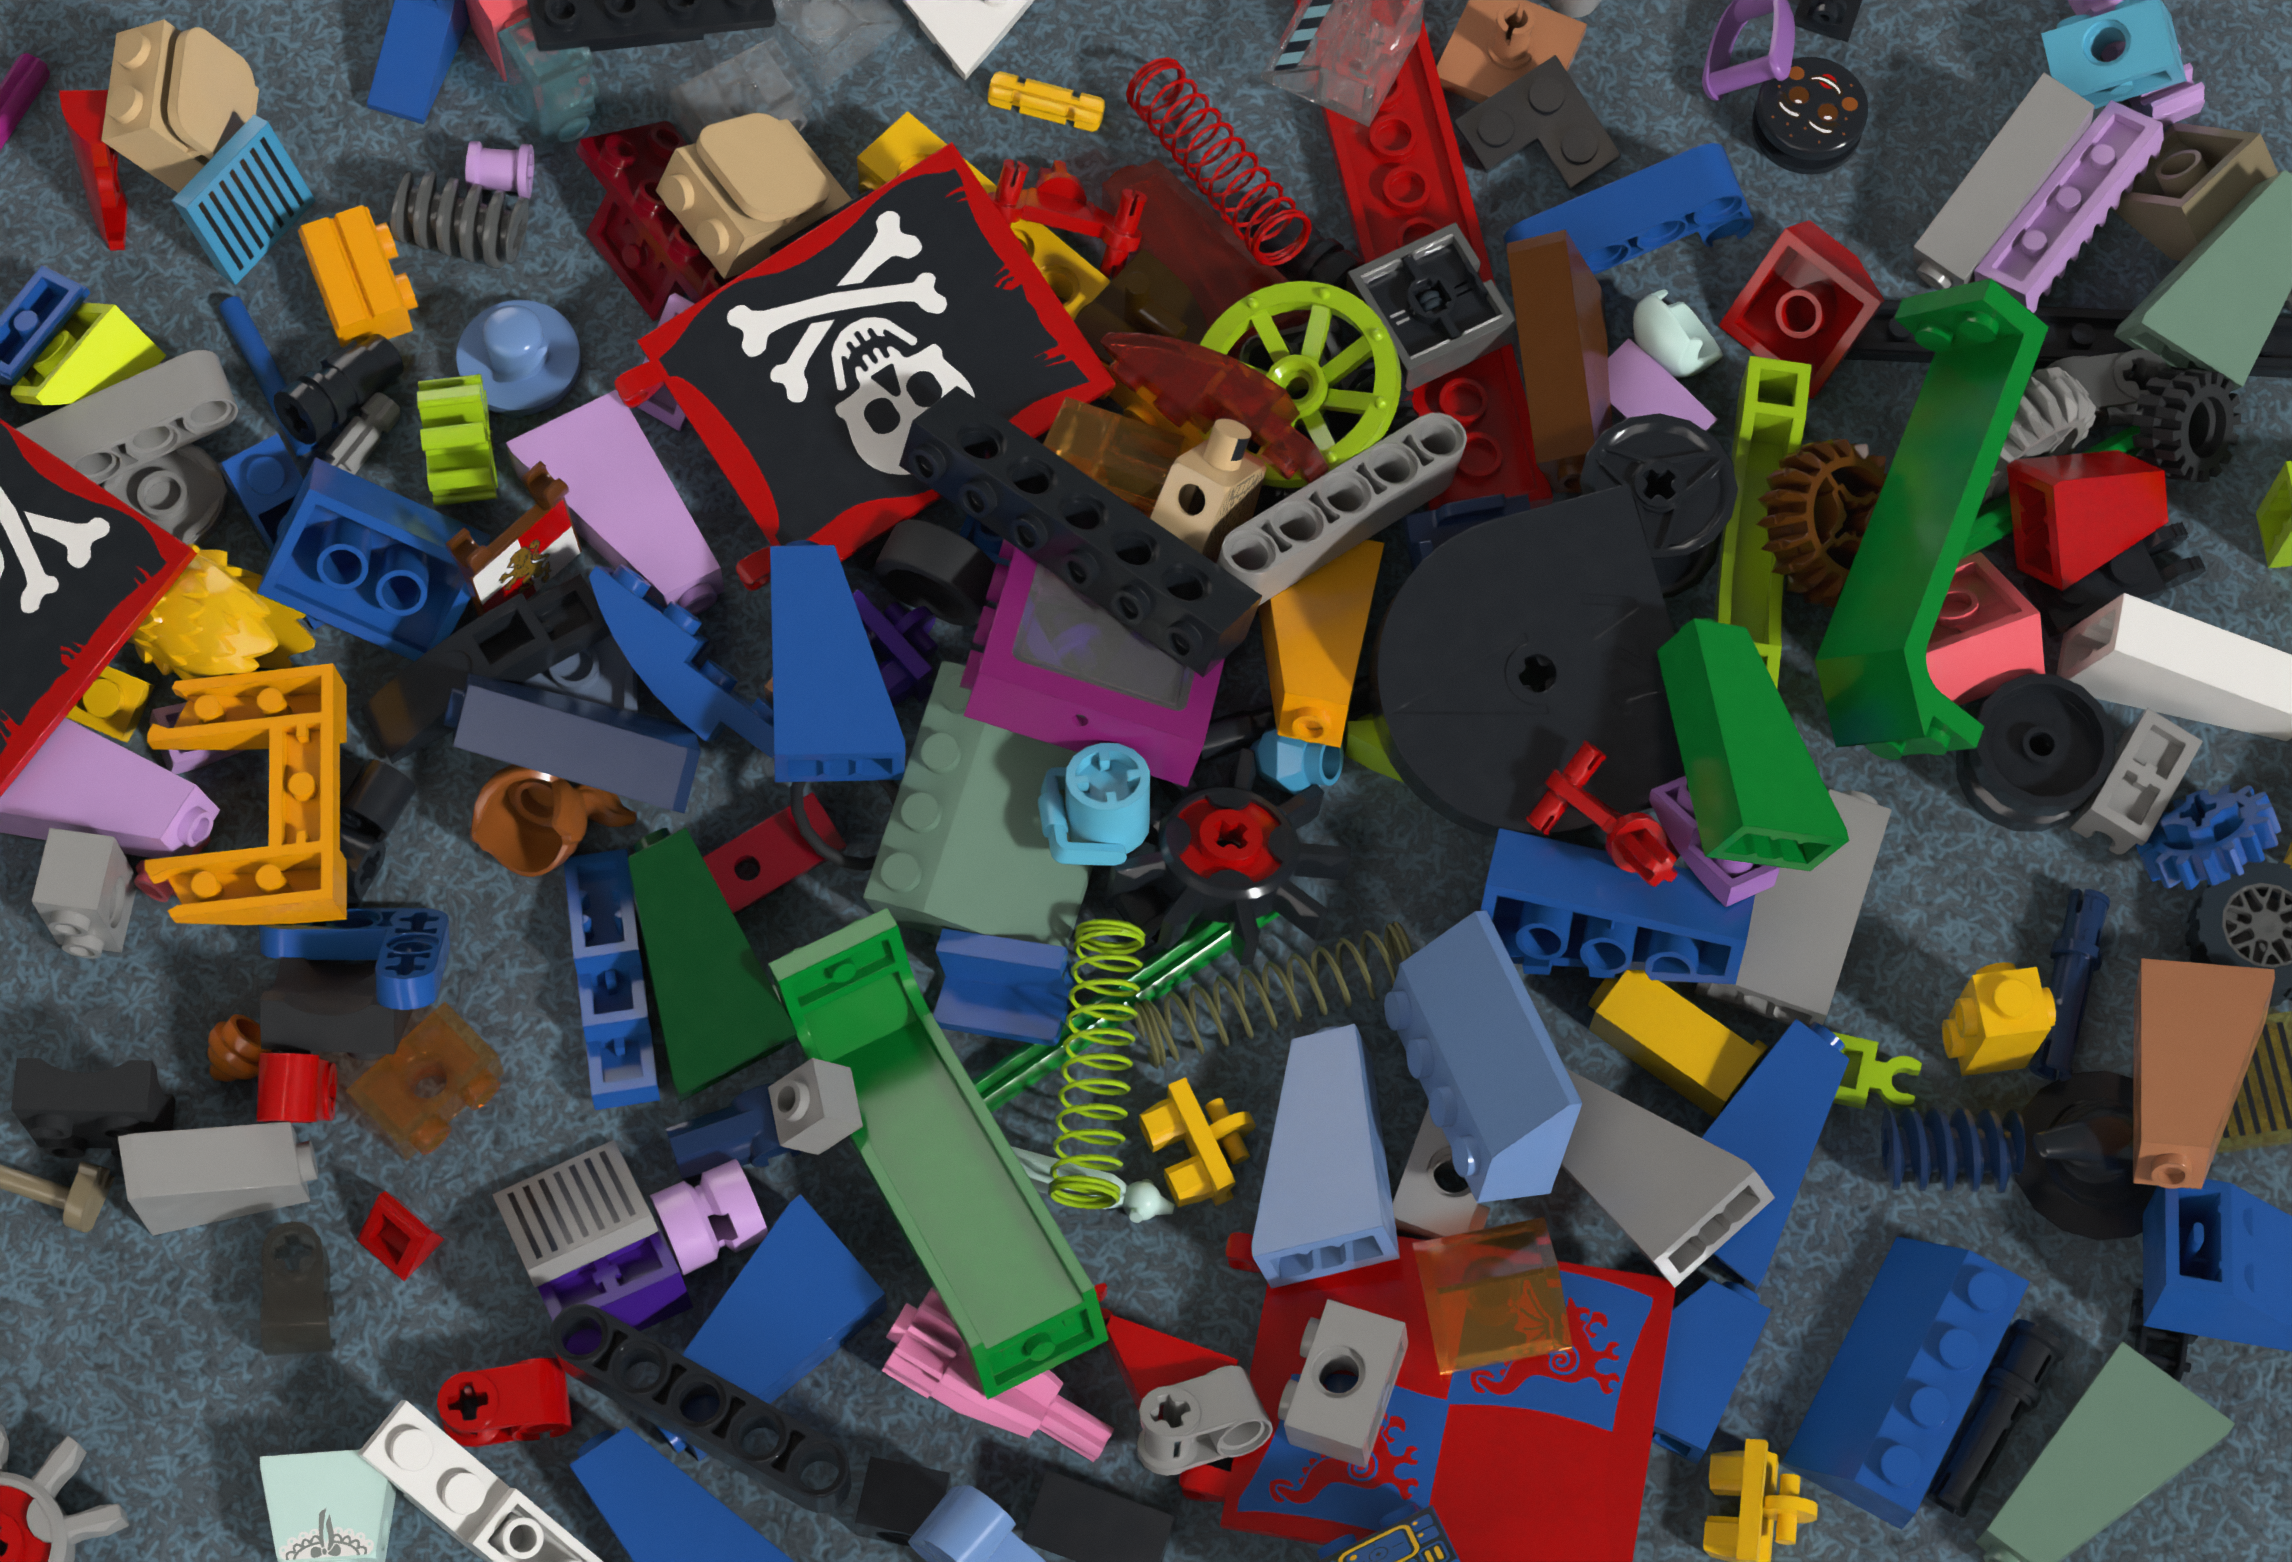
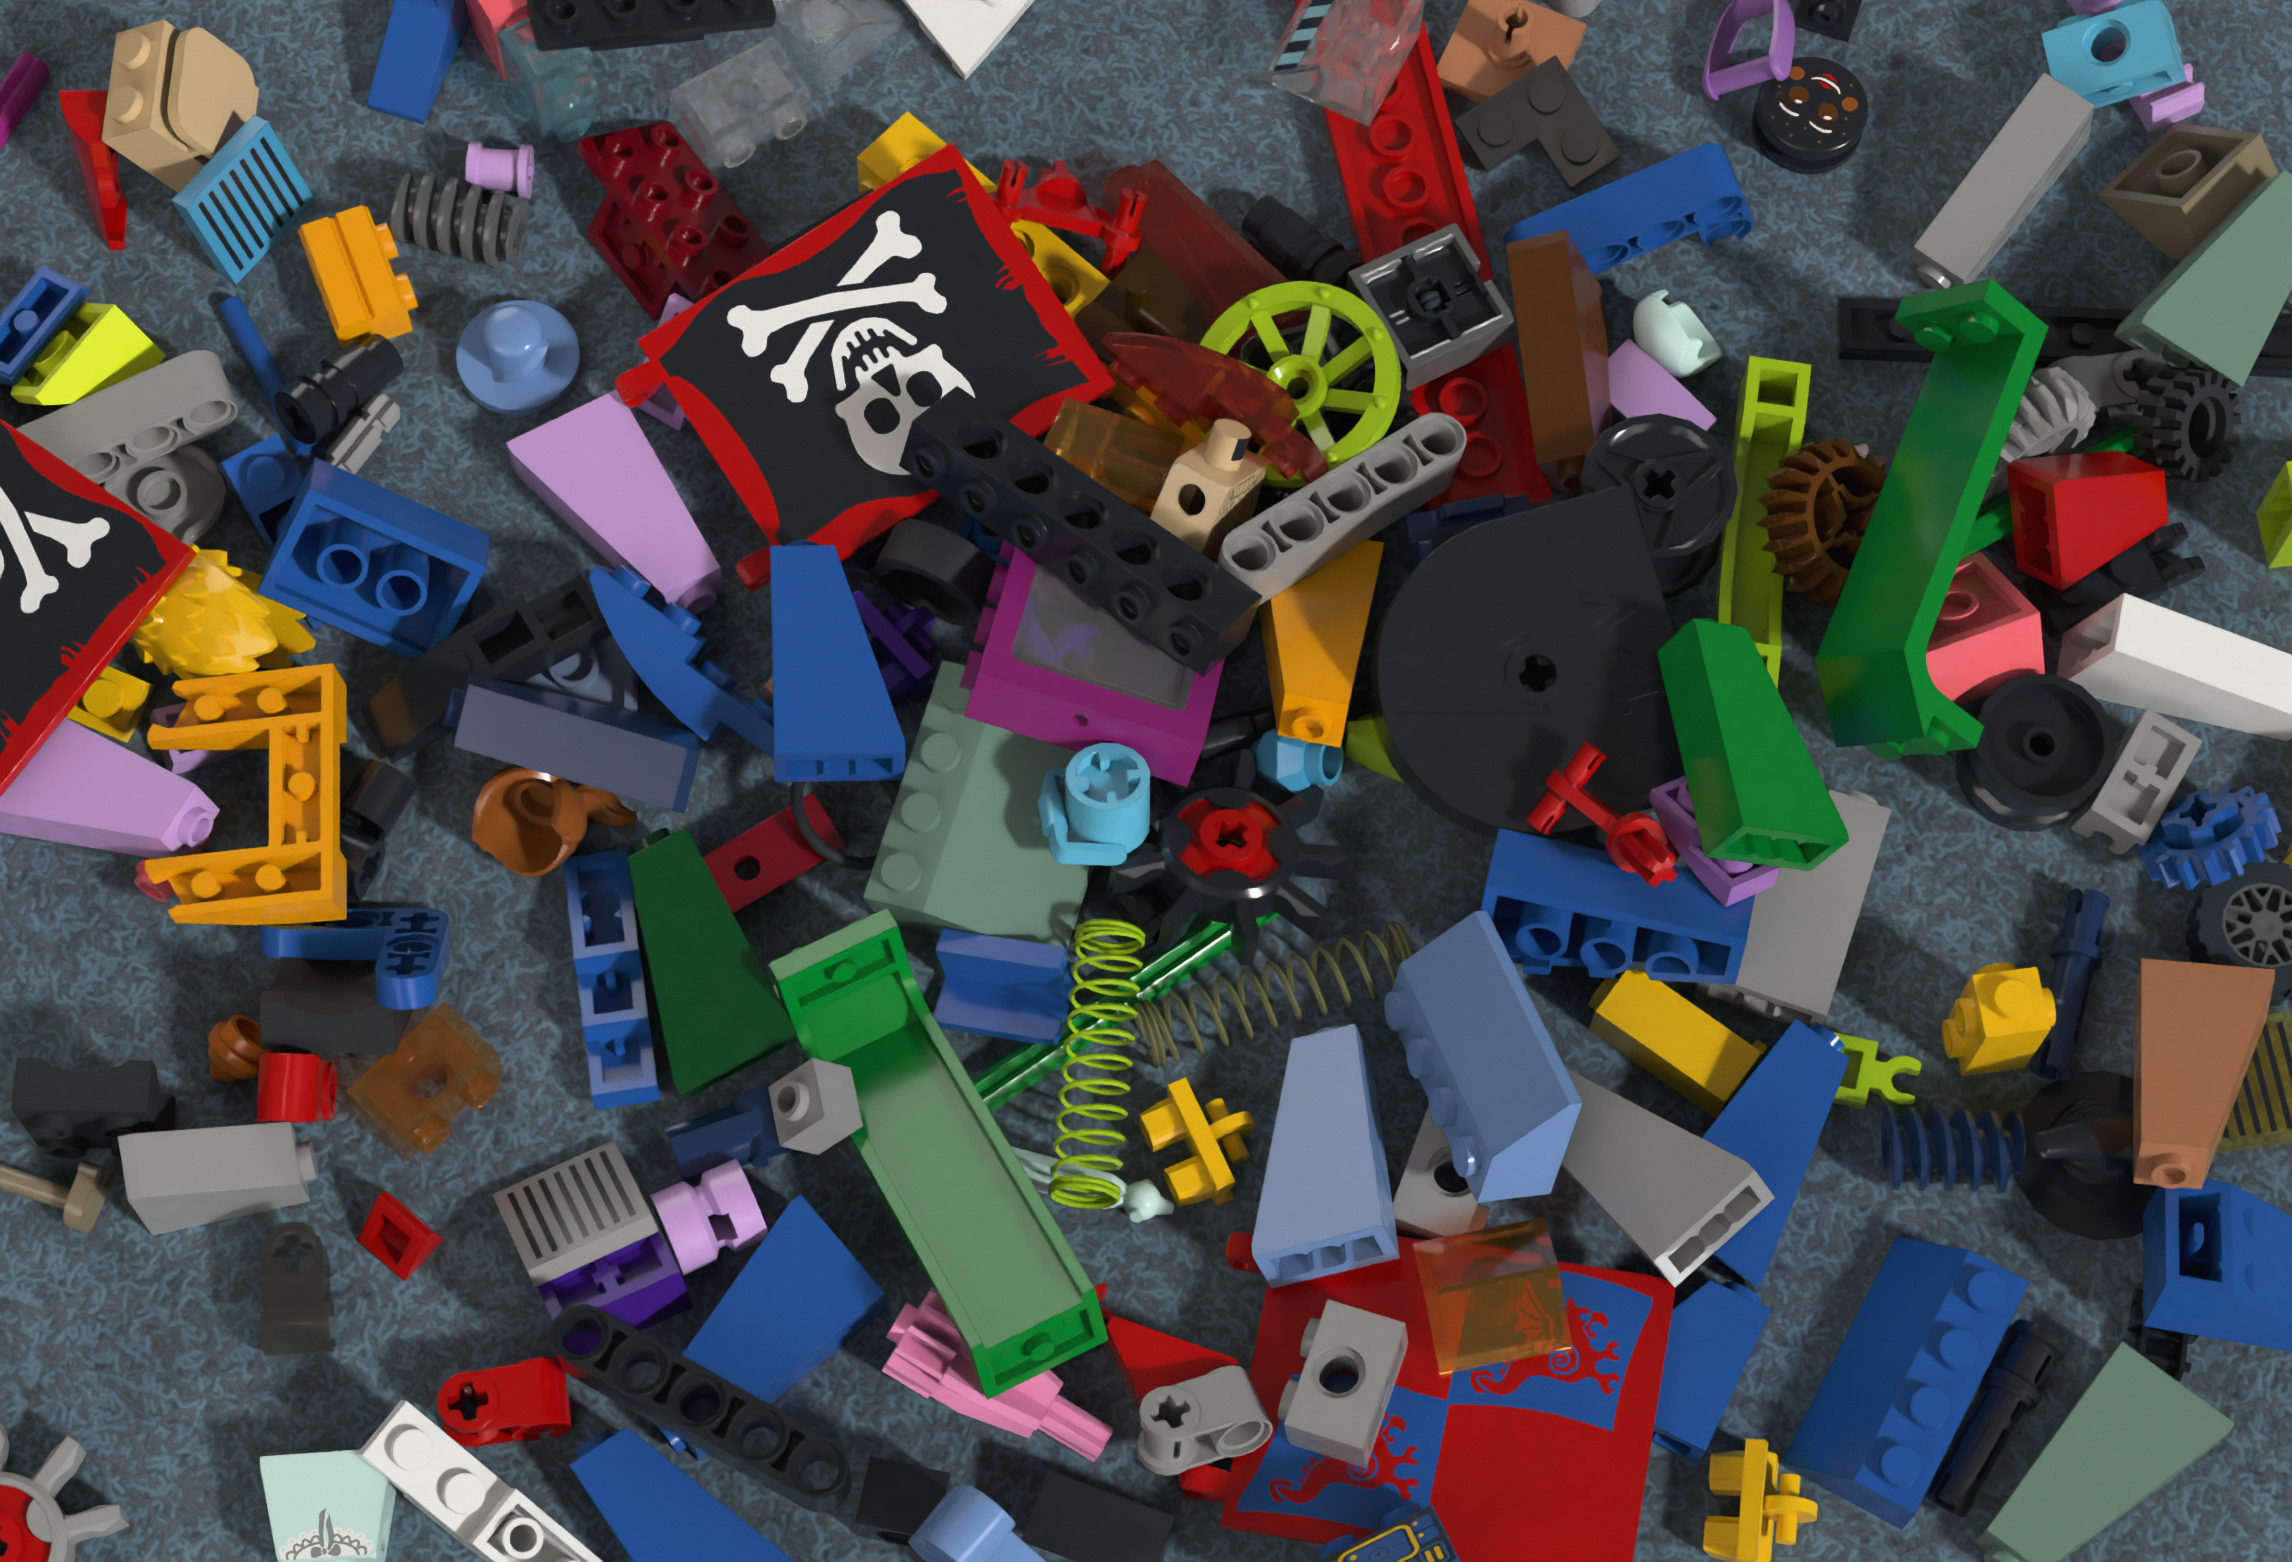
light grey brick [31,828,137,959] -> none
lime gear [417,374,498,506] -> none
flag [445,461,582,617] -> none
tan brick [655,113,852,279] -> none
yellow axle [988,71,1105,132] -> none
red piece [1126,57,1312,266] -> none
red slope [1718,220,1885,399] -> none
lavender gear [1974,100,2164,314] -> none

